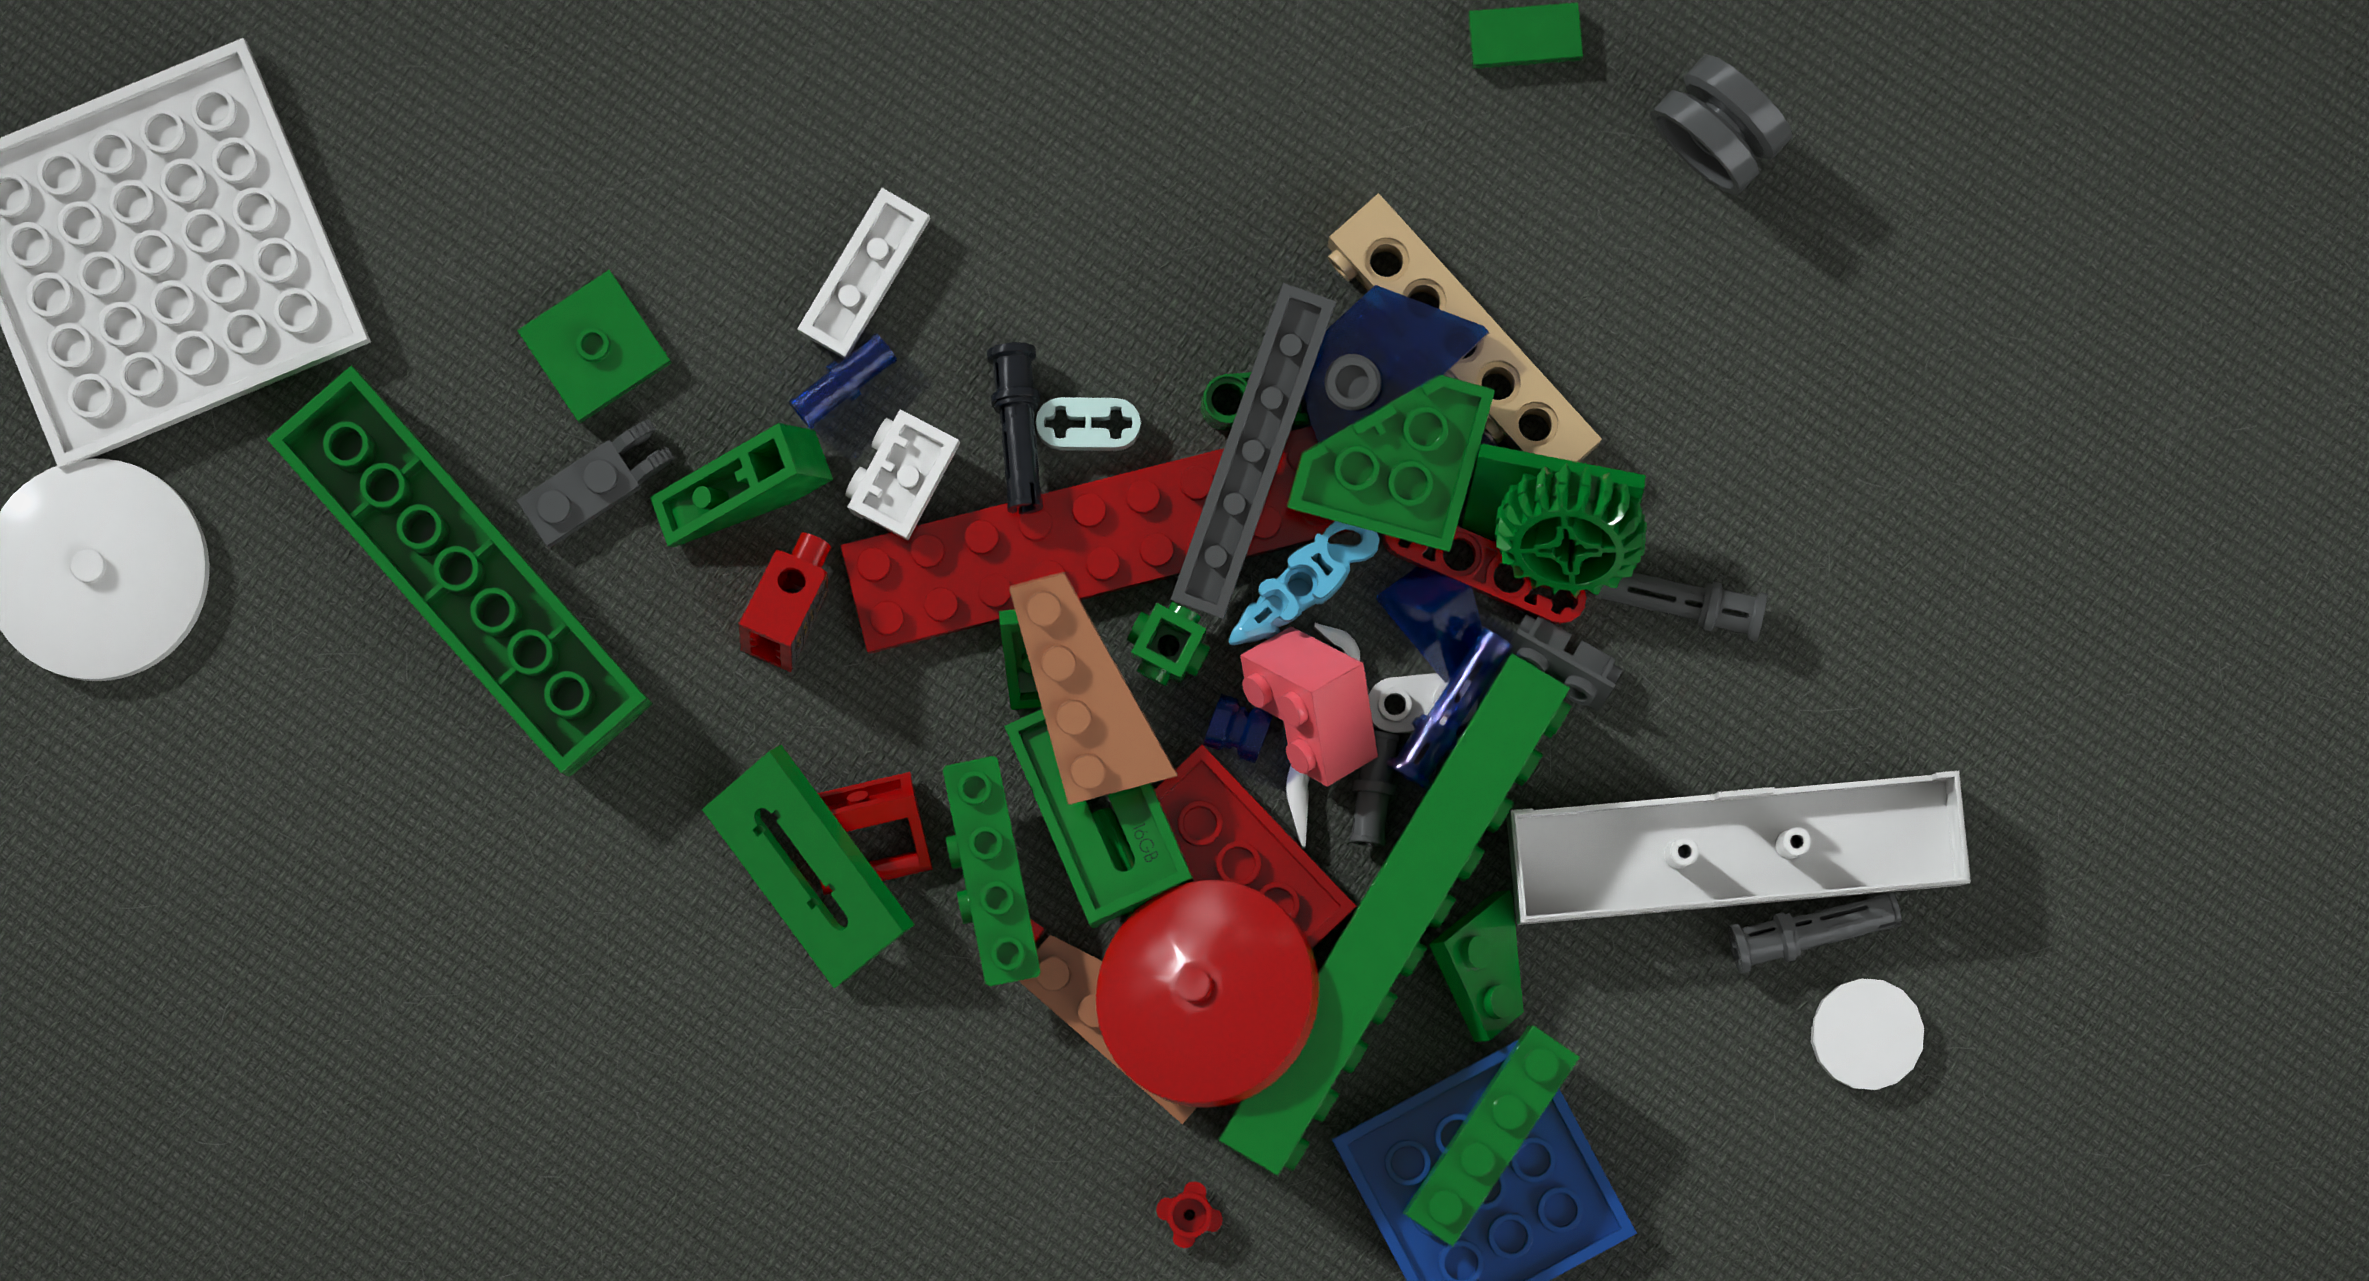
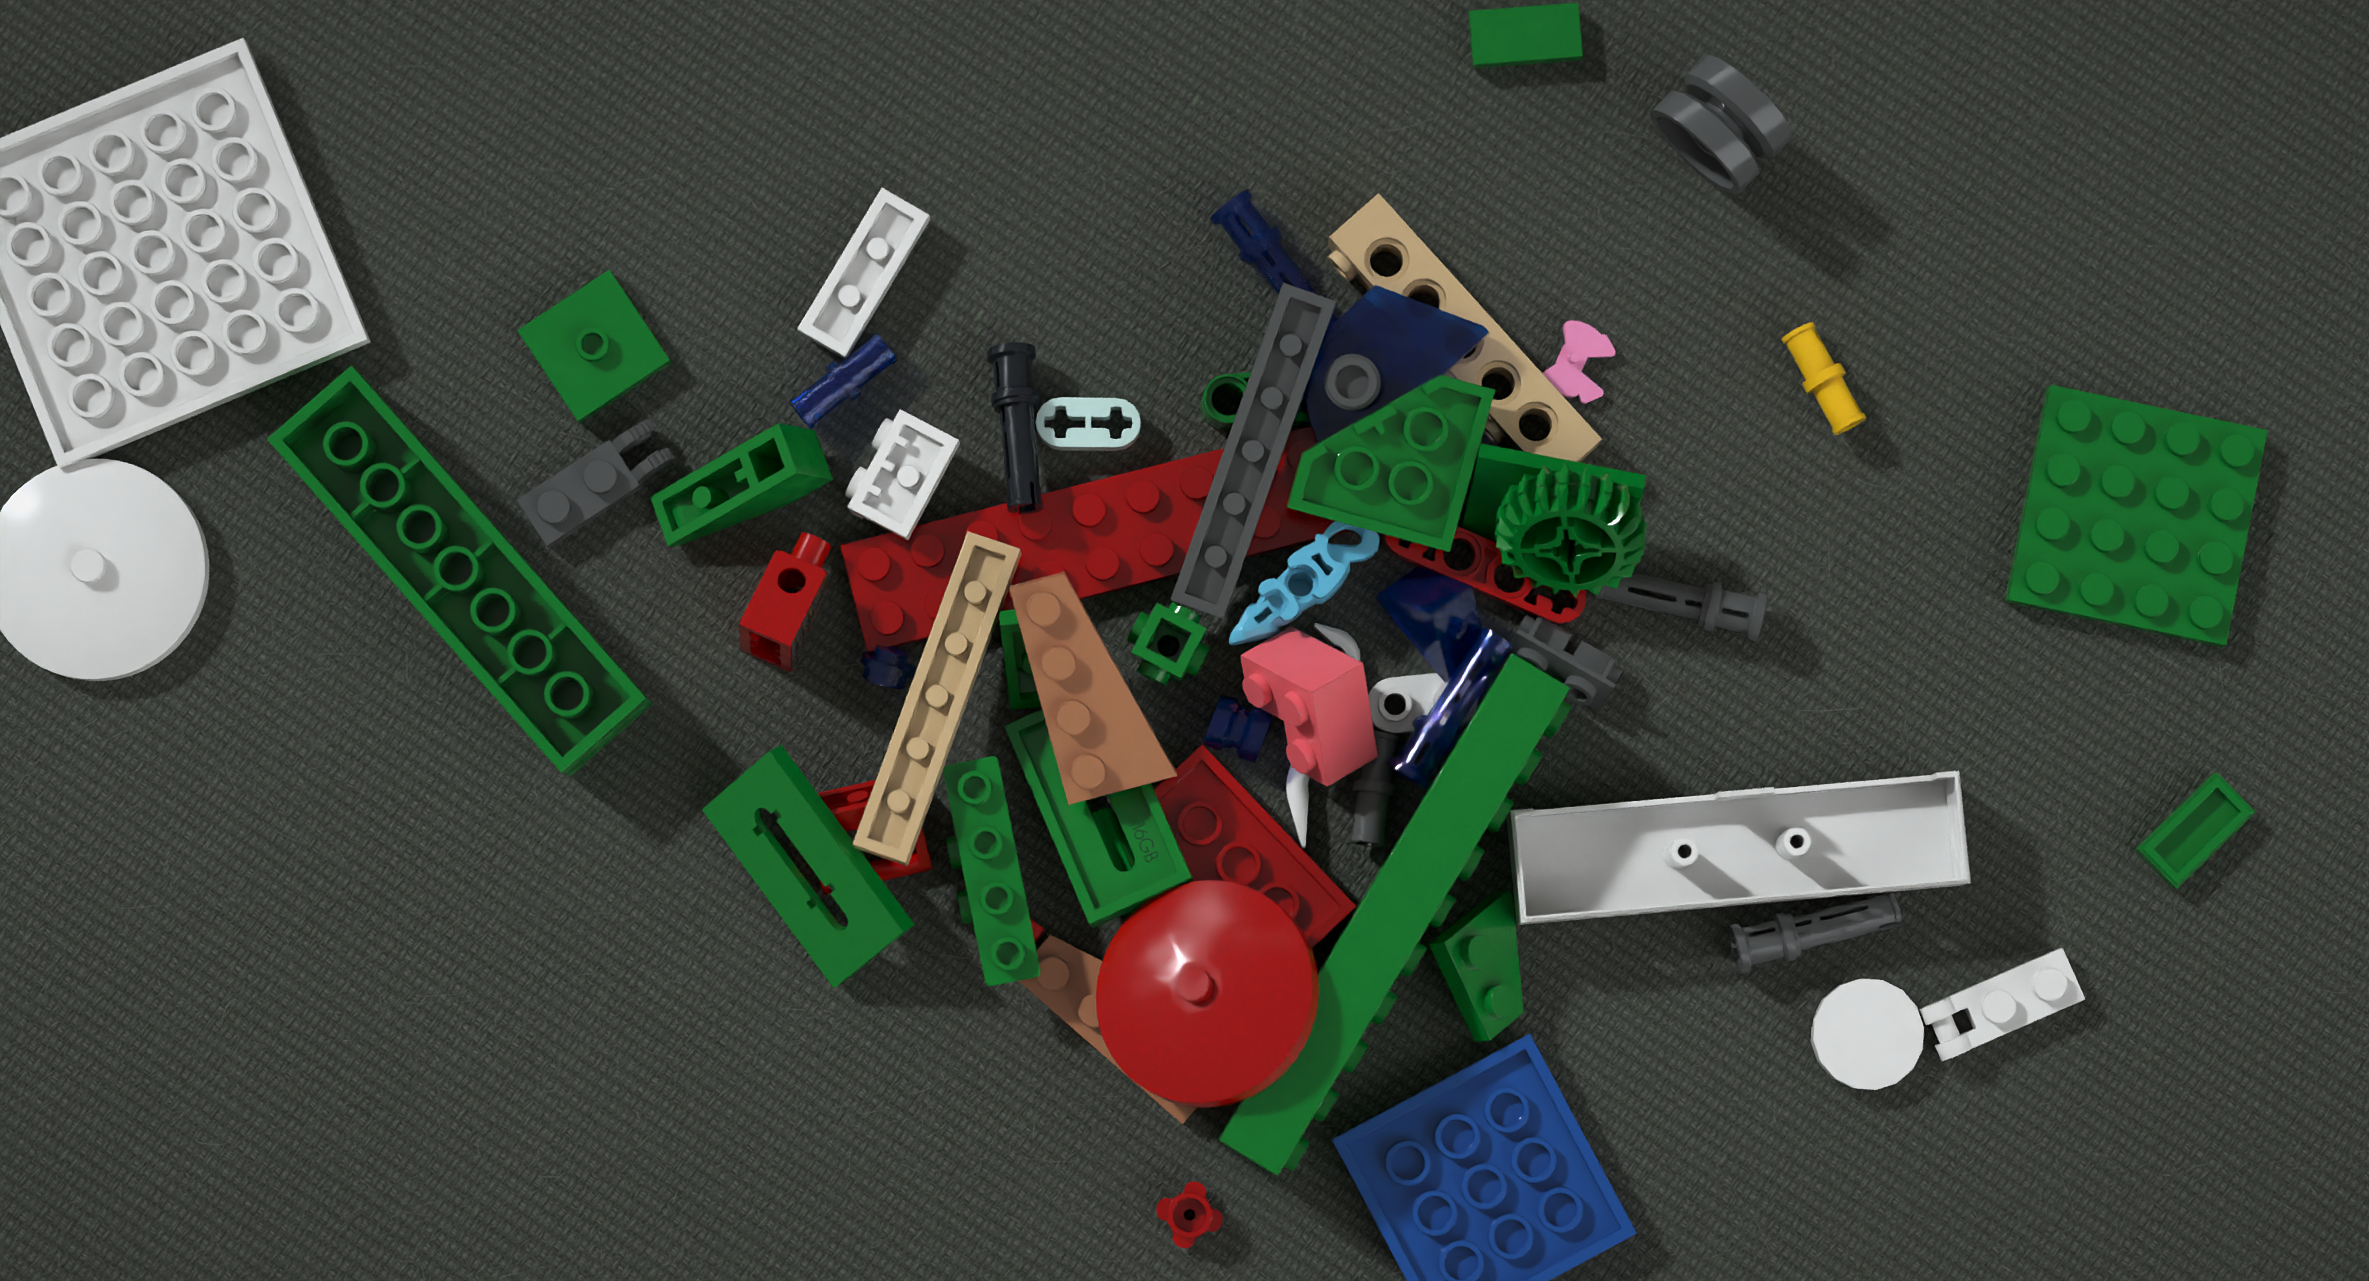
green brick [1402,1025,1580,1247] -> none
none -> tan plate [852,531,1022,866]
none -> clear blue plate [860,645,916,689]
none -> clear blue pin [1210,189,1343,341]
none -> bright pink piece [1542,320,1616,404]
none -> yellow pin [1781,322,1866,435]
none -> white plate [1919,948,2085,1061]
none -> green plate [2005,385,2268,648]
none -> green tile [2134,772,2256,890]

